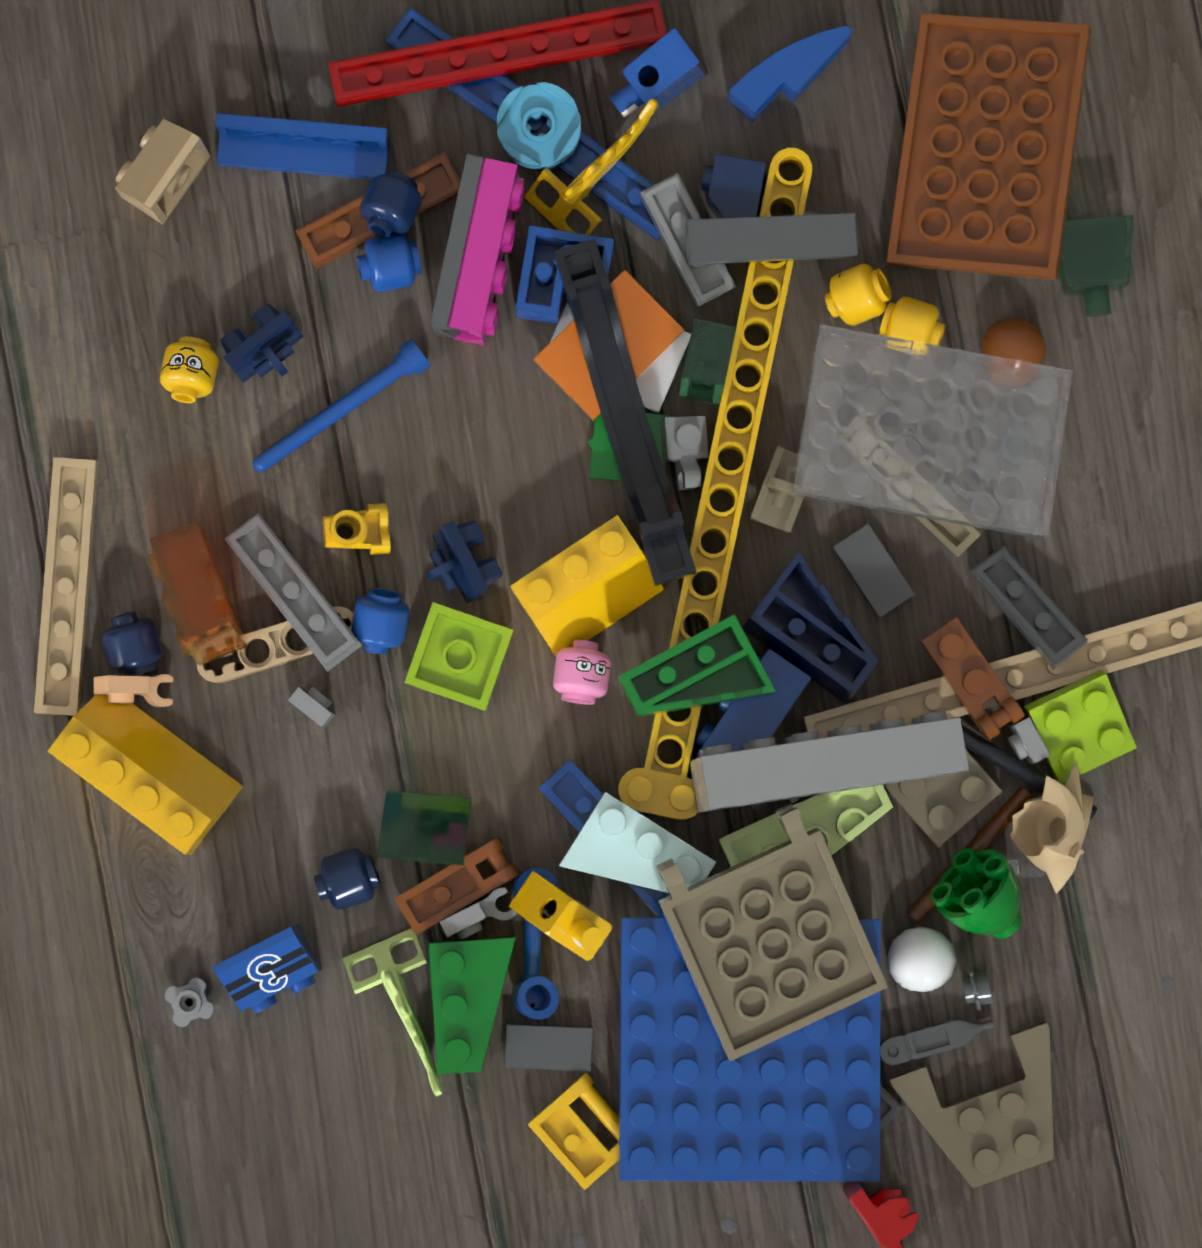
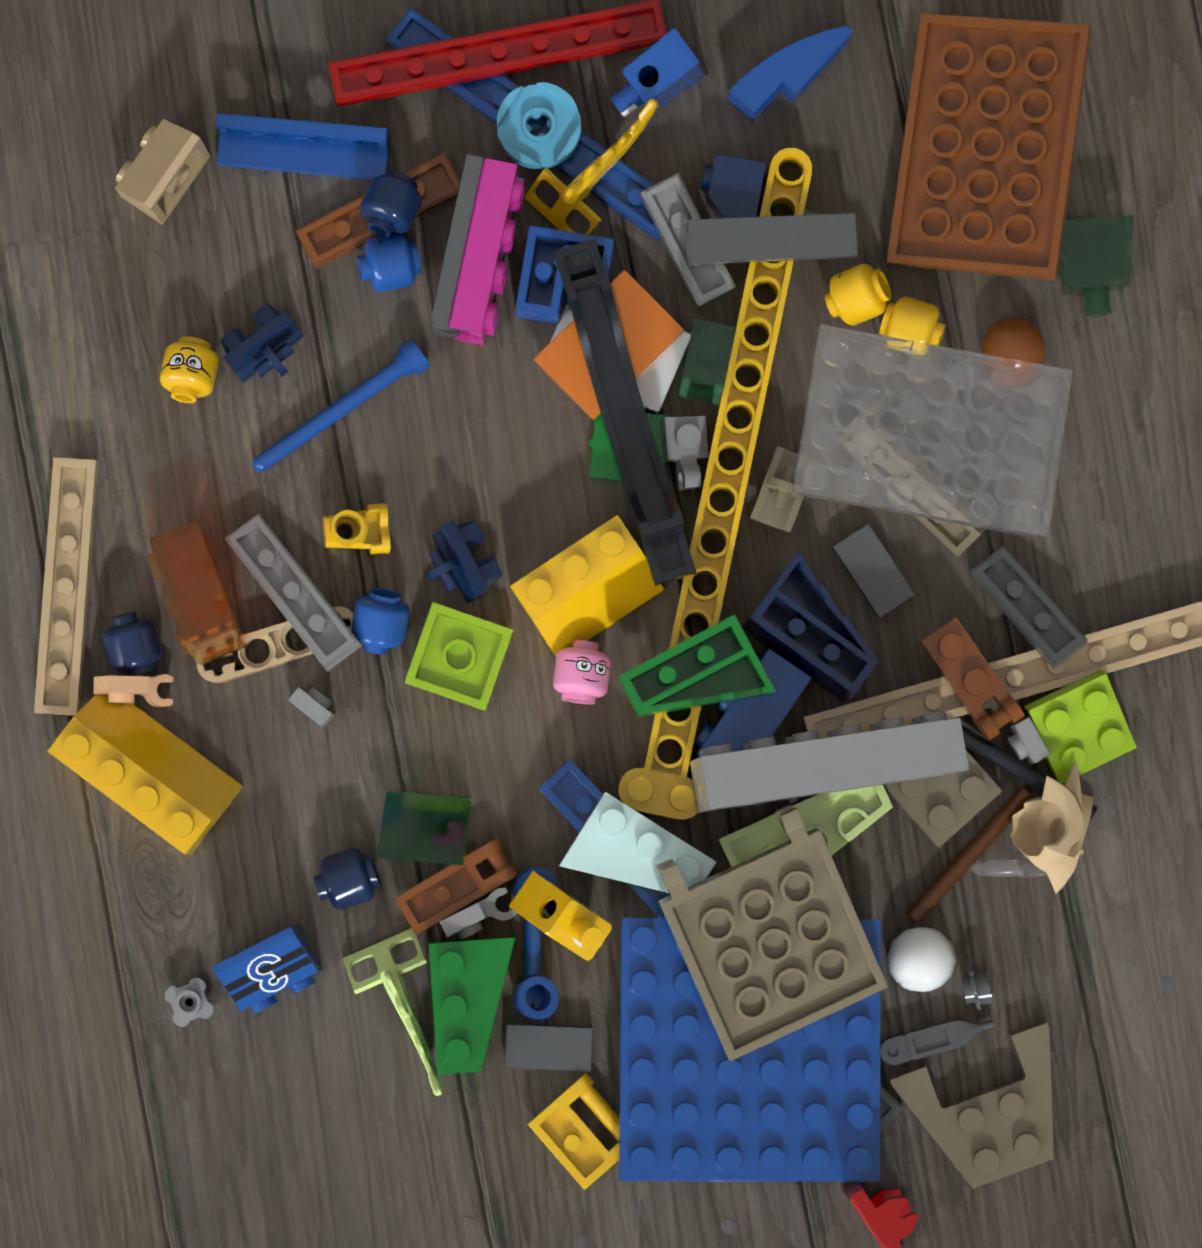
green piece [930,848,1022,939] -> none

